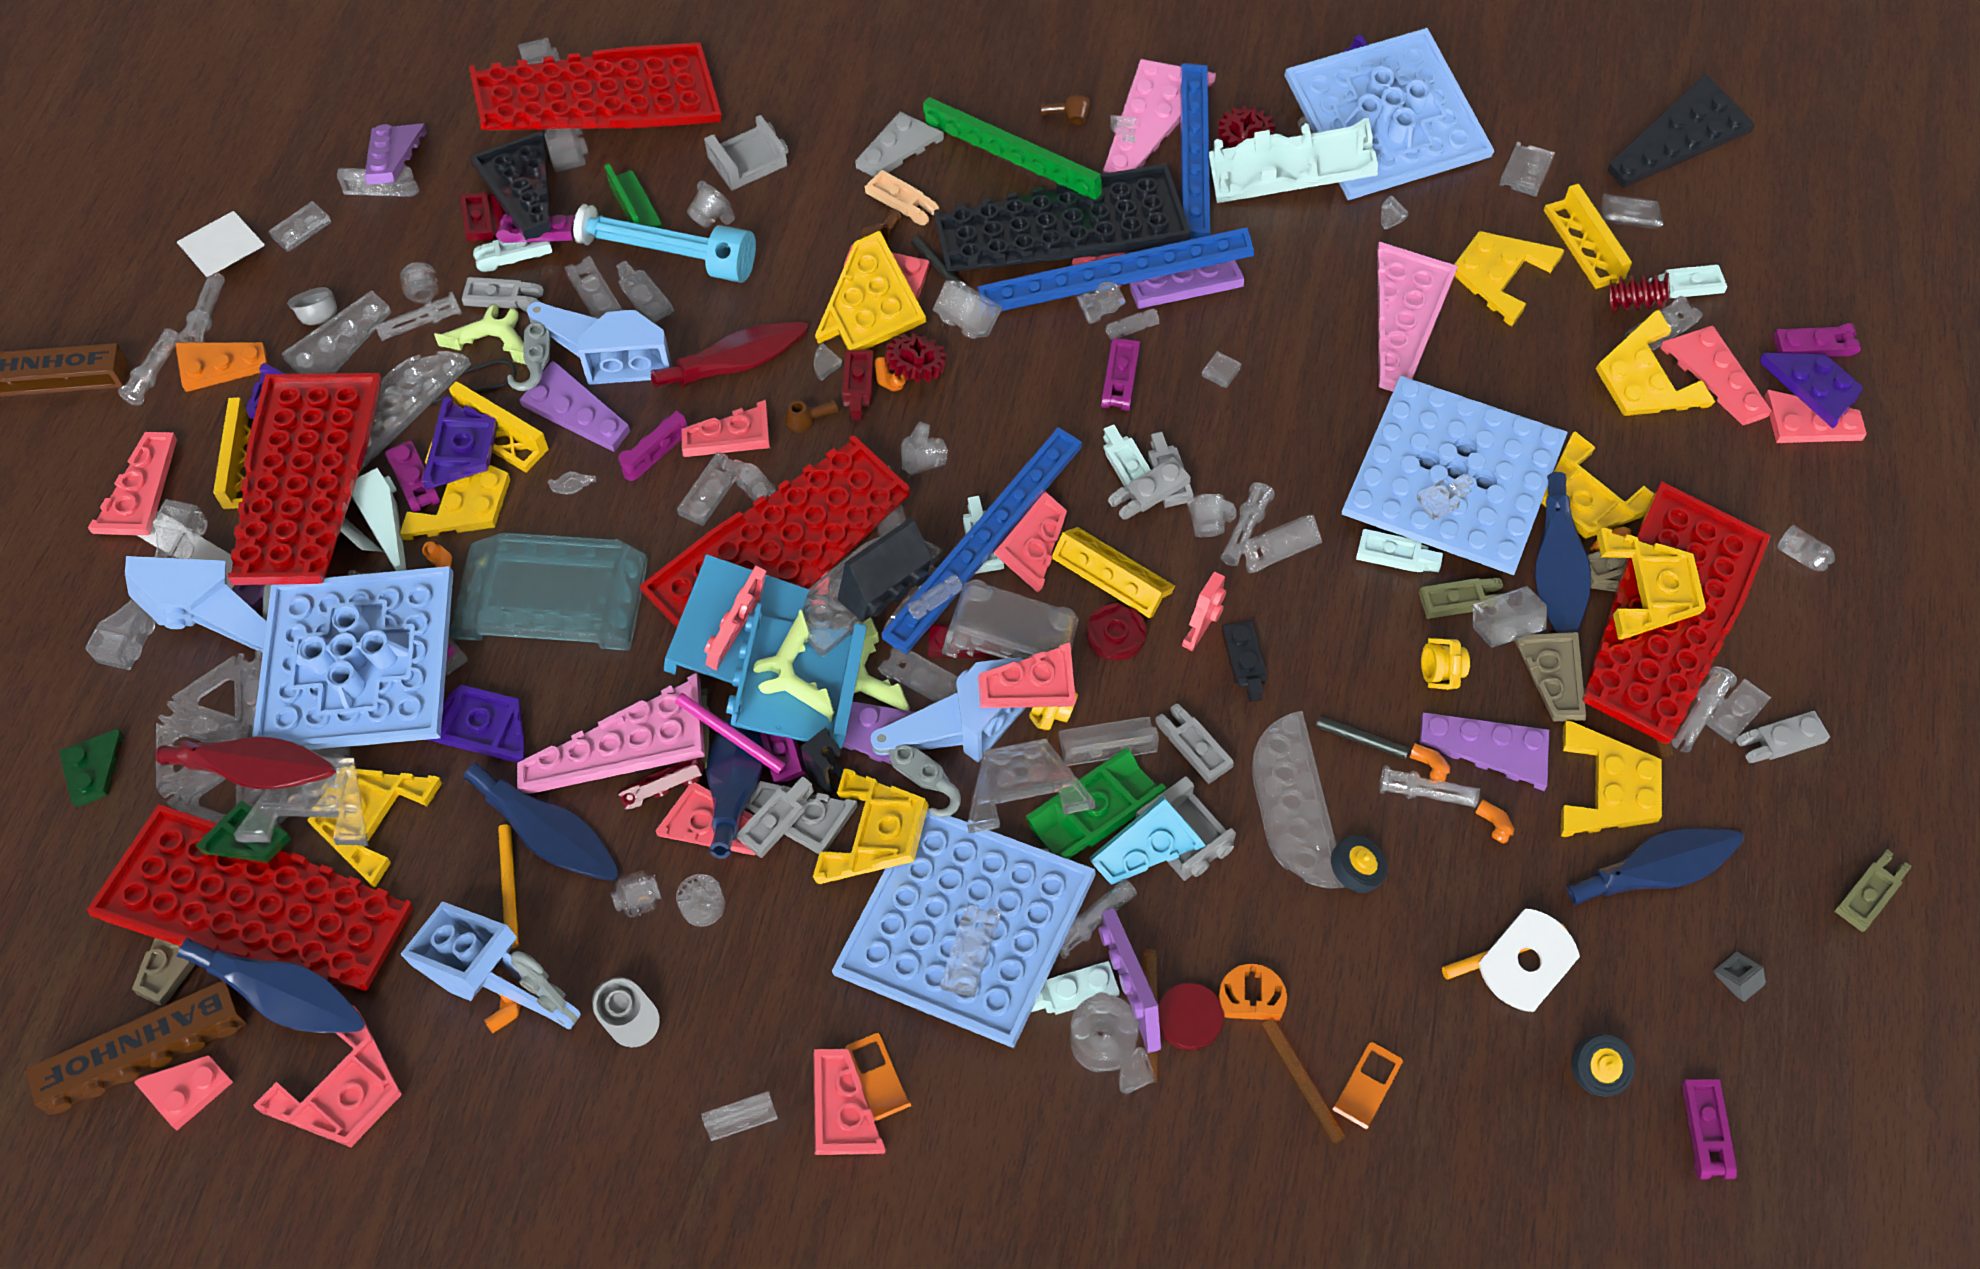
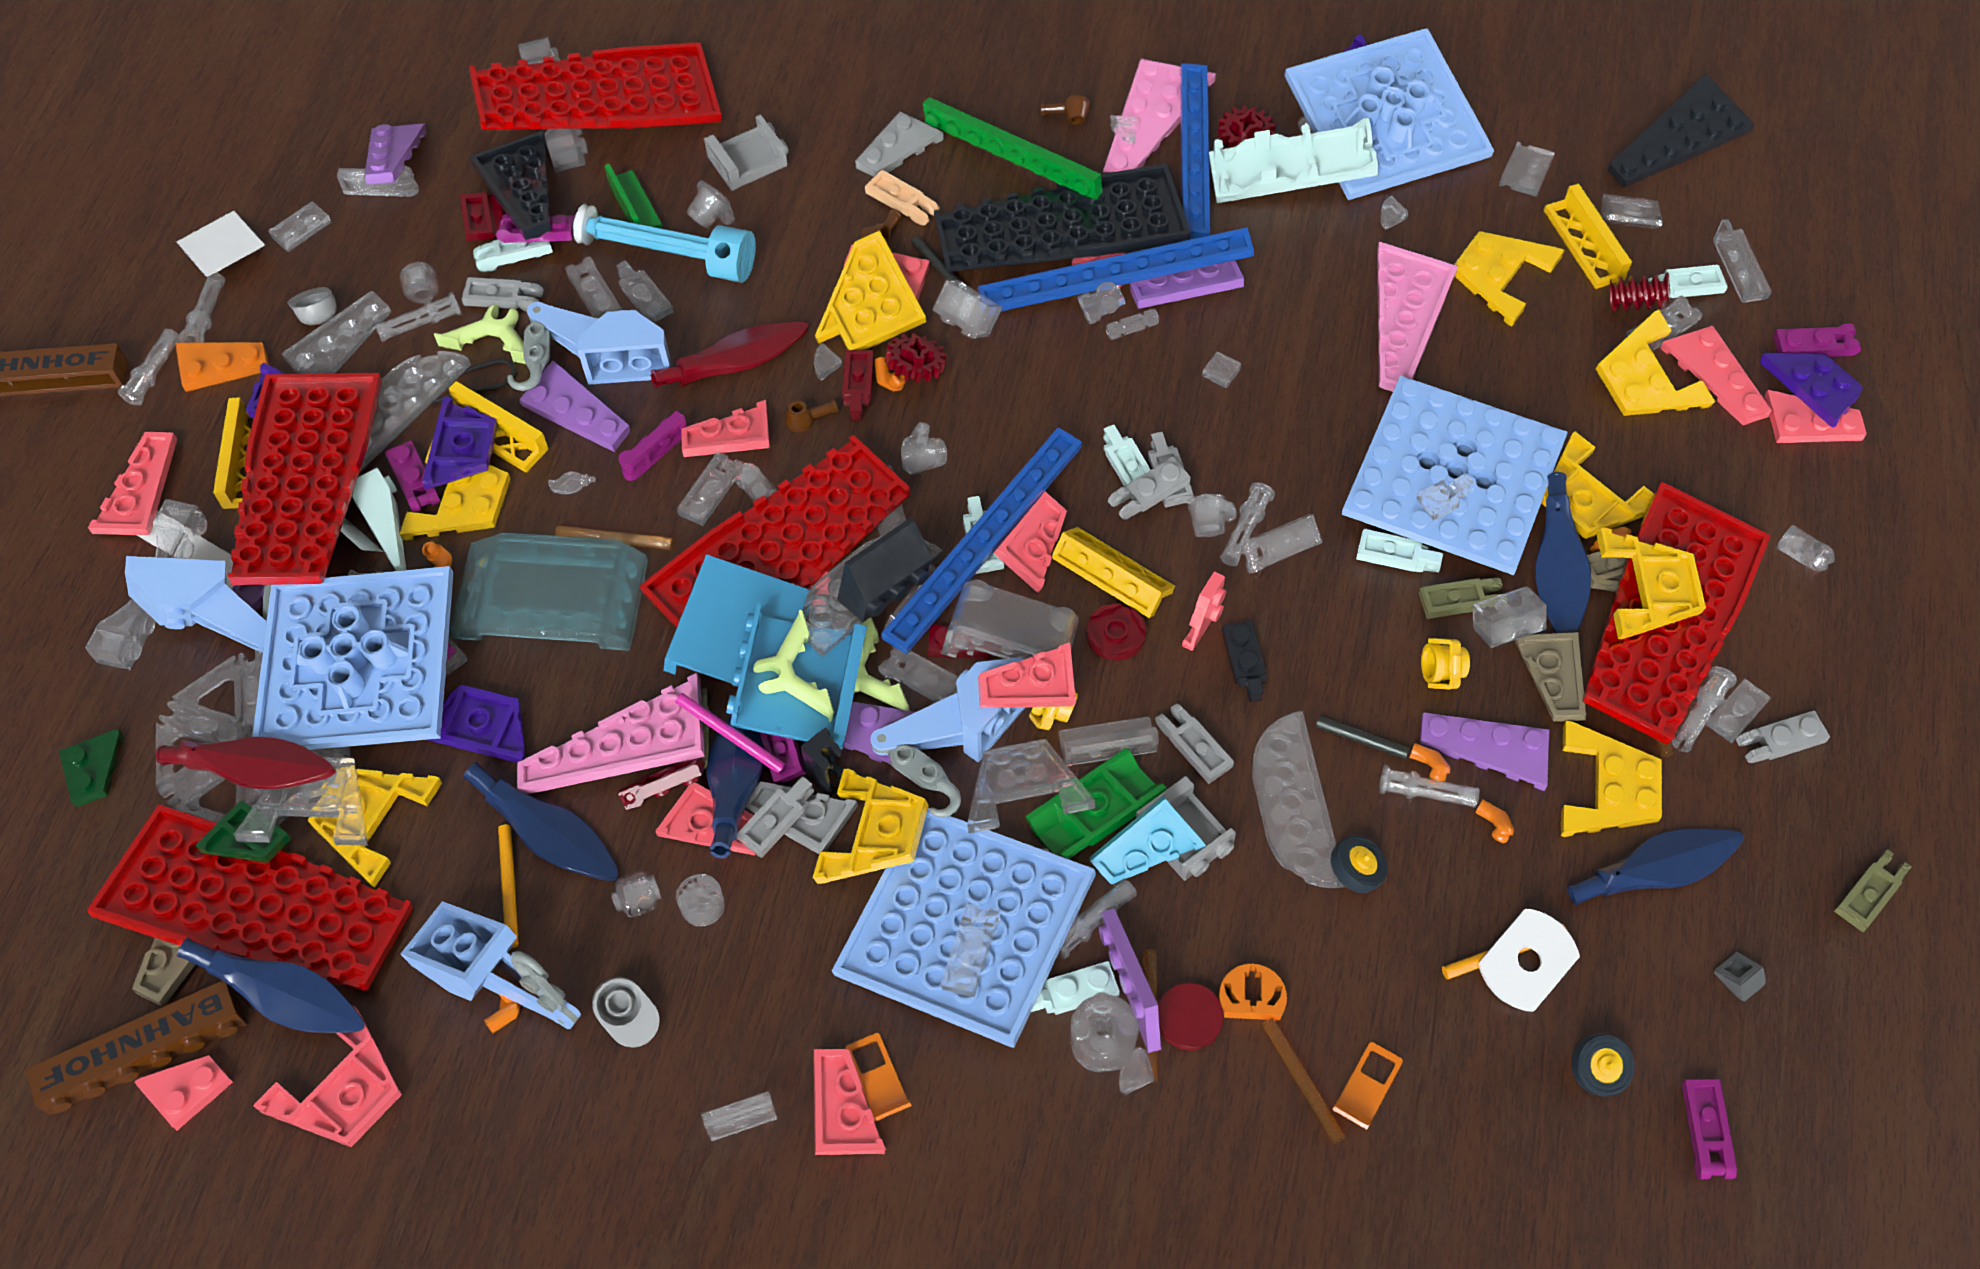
coral wing [704,565,767,671] -> none
clear axle [908,575,963,619] -> none
magenta plate [1101,338,1140,411] -> none
none -> clear orange bar [555,525,673,550]
none -> clear panel [1713,219,1772,303]

